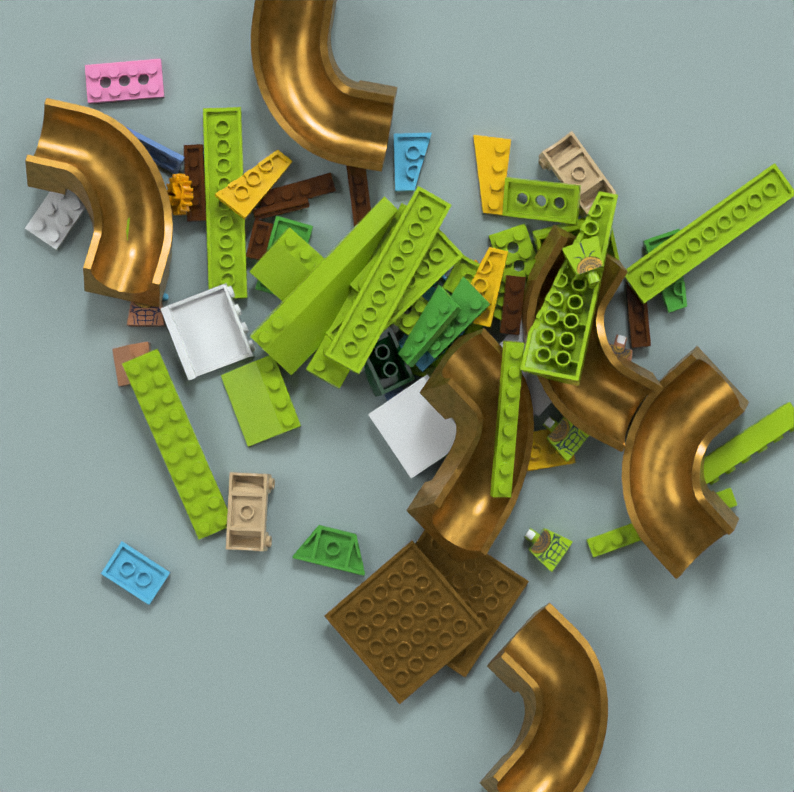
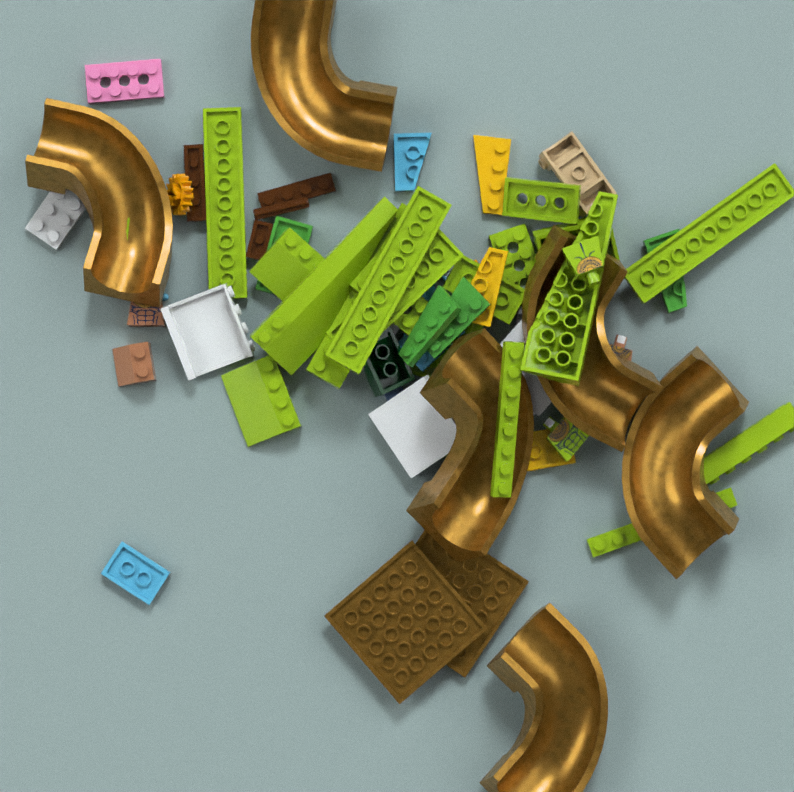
lime plate [122,348,228,540] -> none
medium blue plate [125,126,185,174] -> none
yellow wing [215,150,293,220] -> none
tan piece [226,472,275,551] -> none
bright green wing [292,525,365,576] -> none
reddish brown plate [346,165,371,227] -> none
reddish brown plate [499,275,526,335] -> none
torso [524,528,573,572] -> none
reddish brown plate [625,280,651,348] -> none

